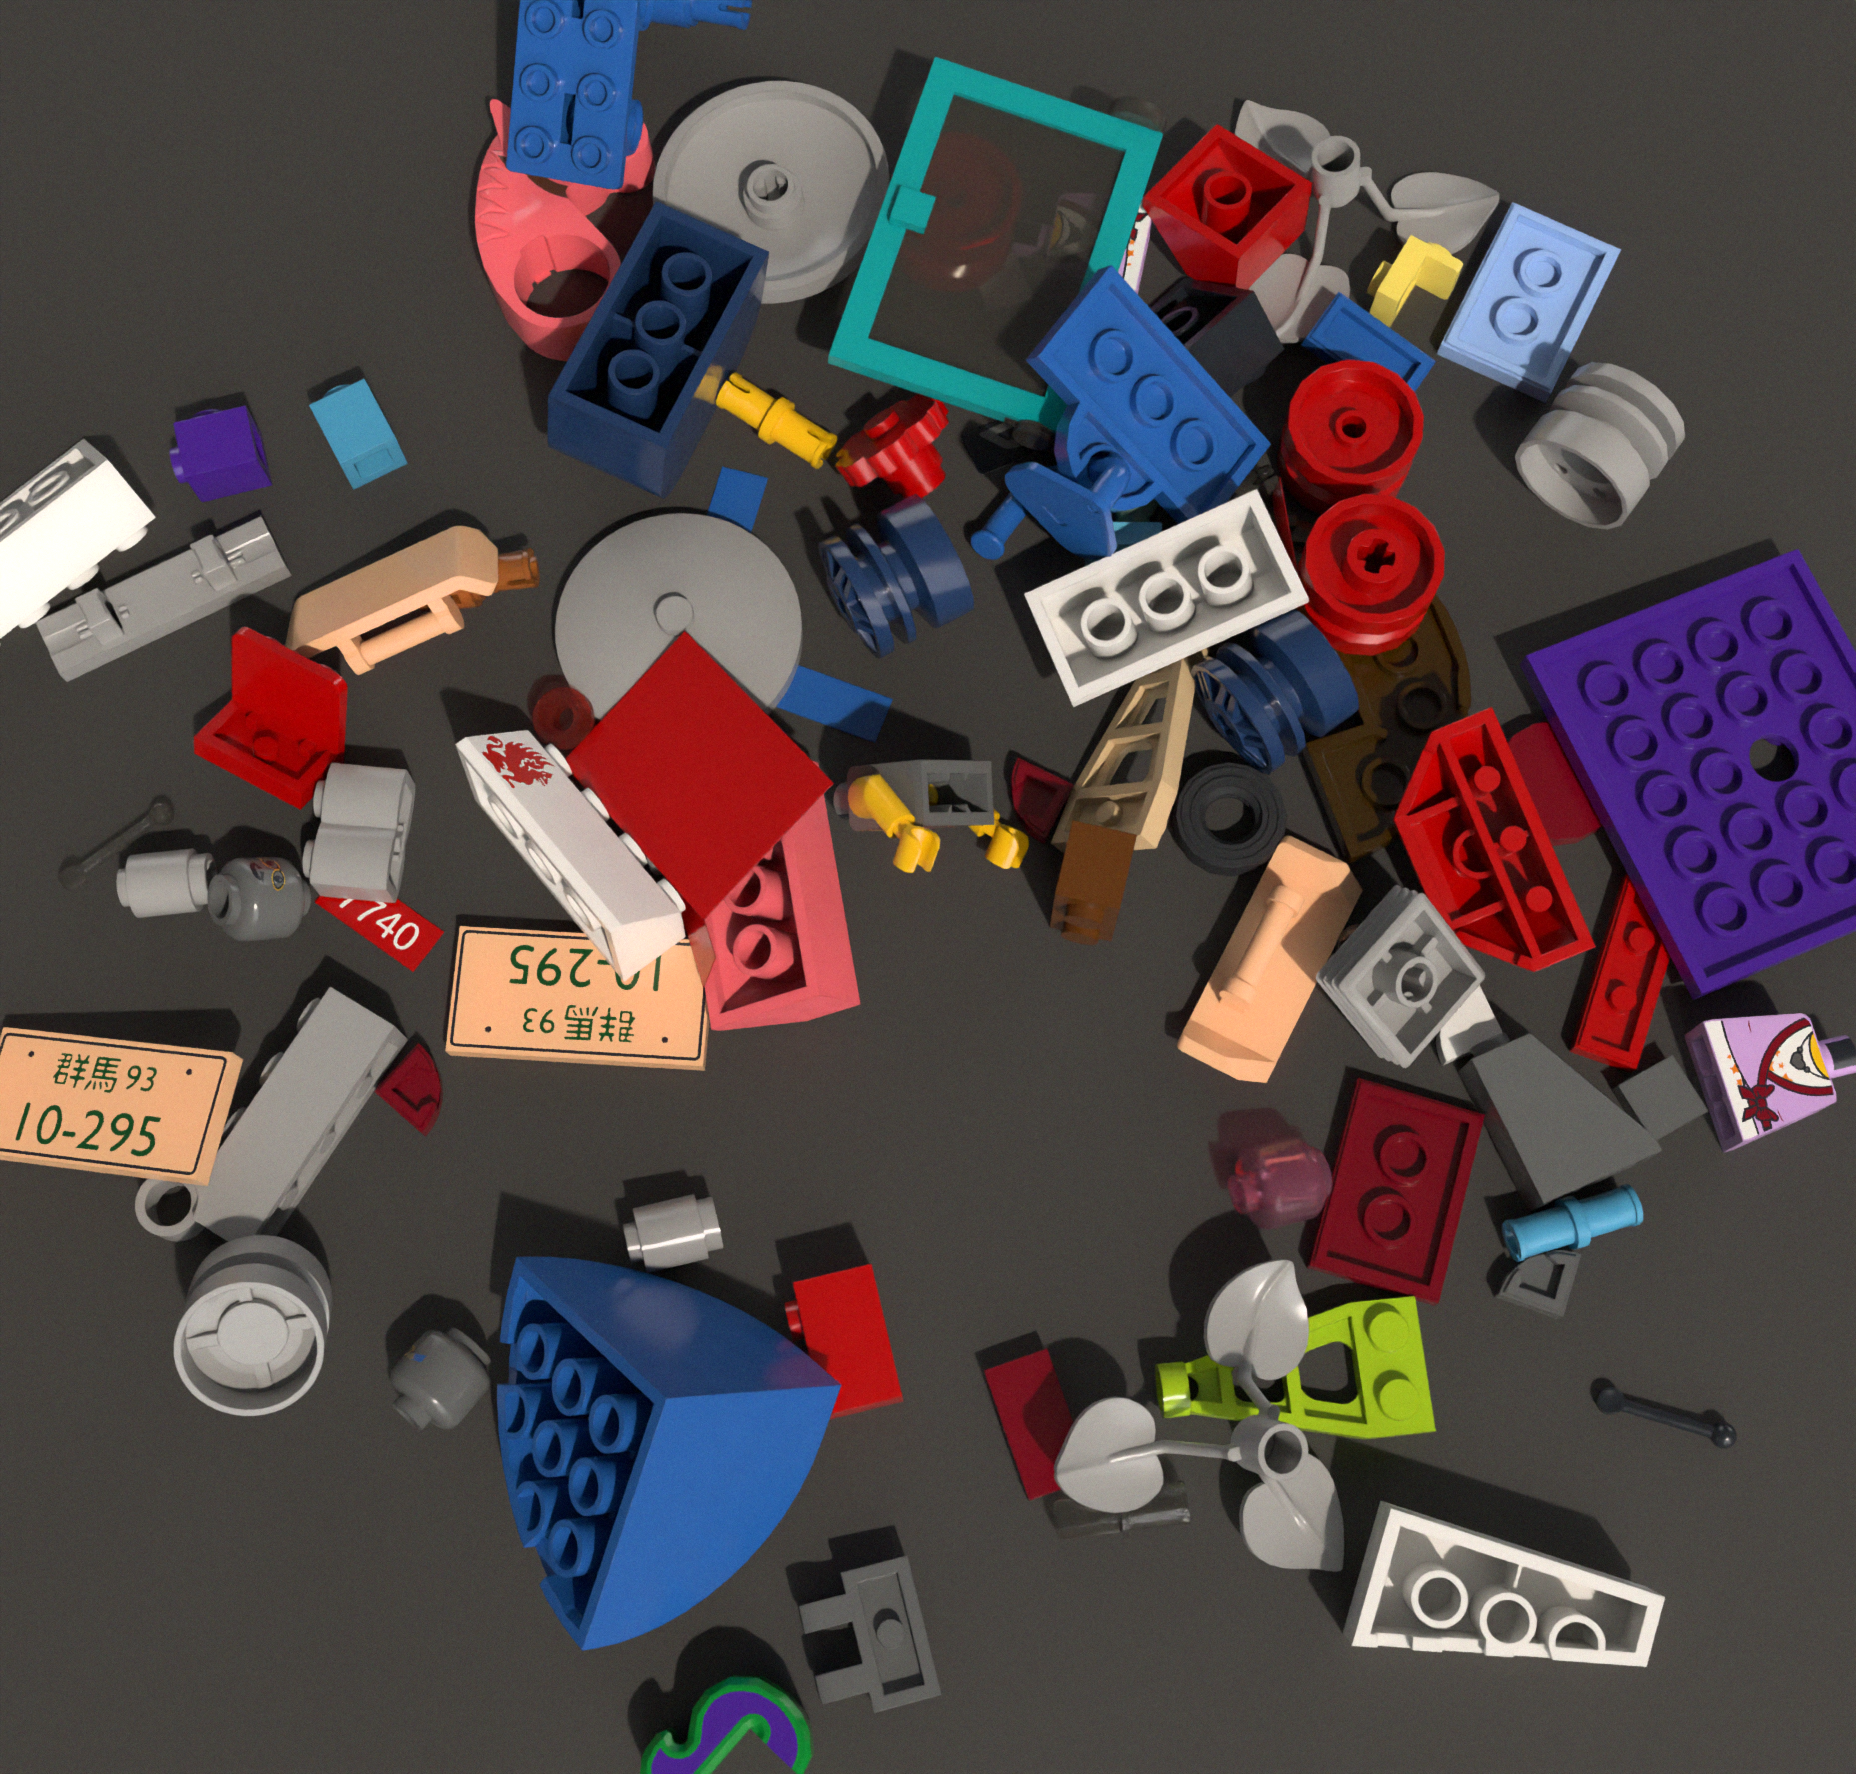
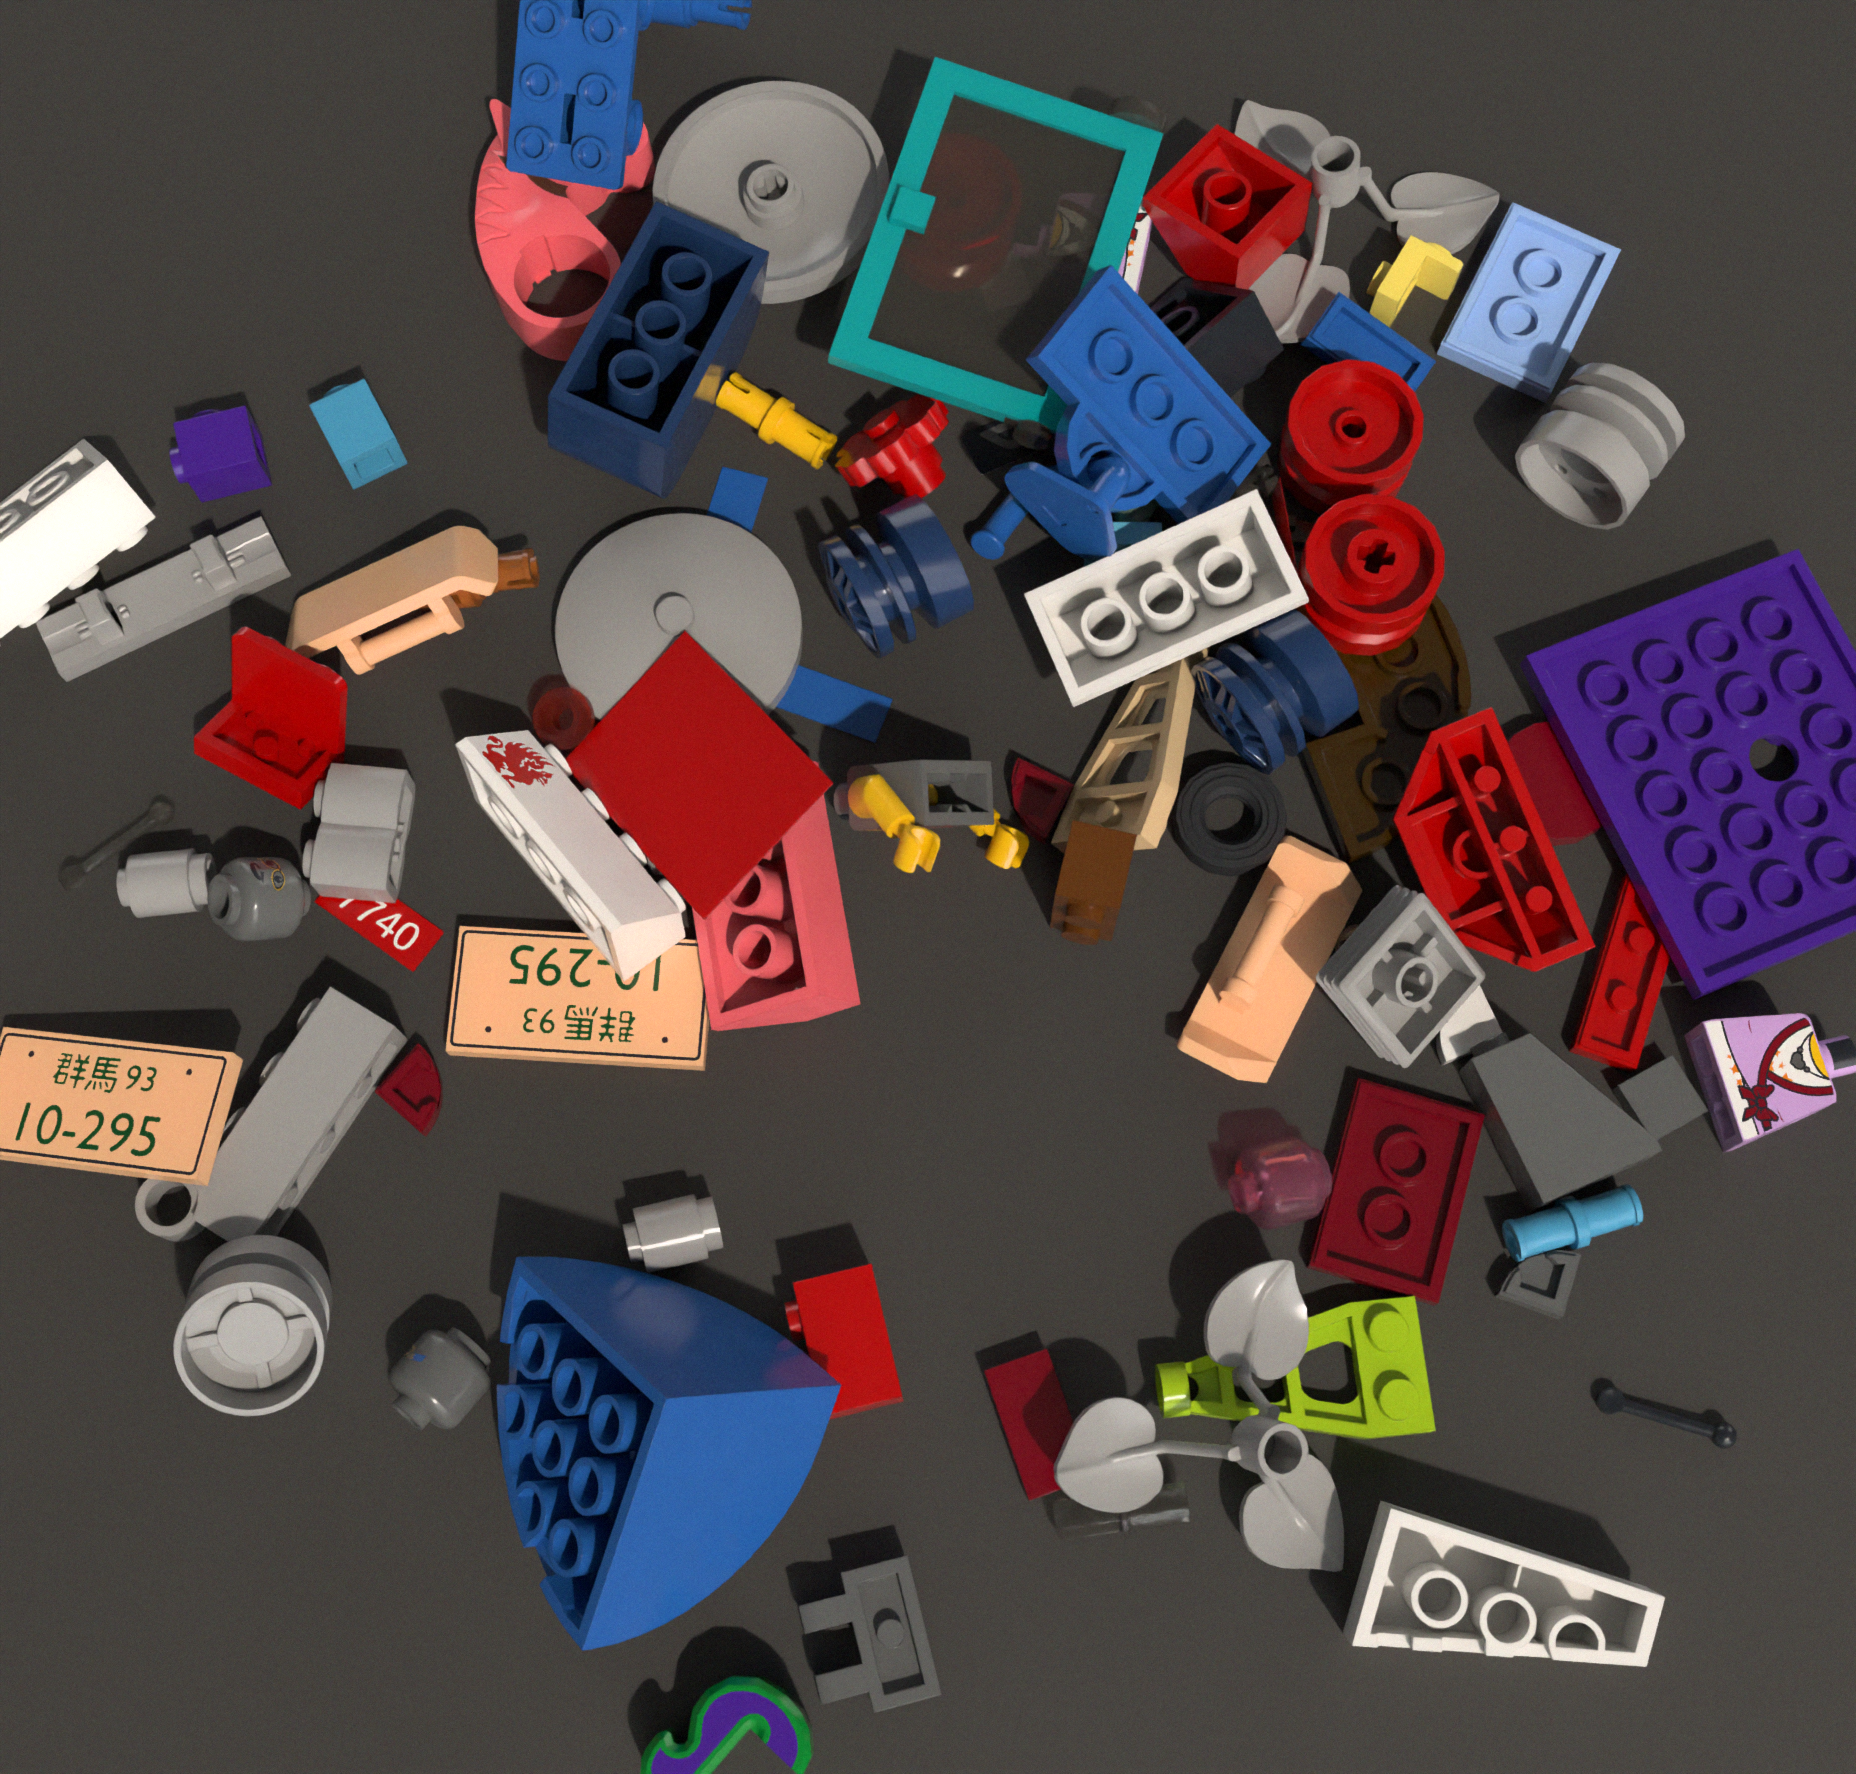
sticker [673,886,716,988] -> none

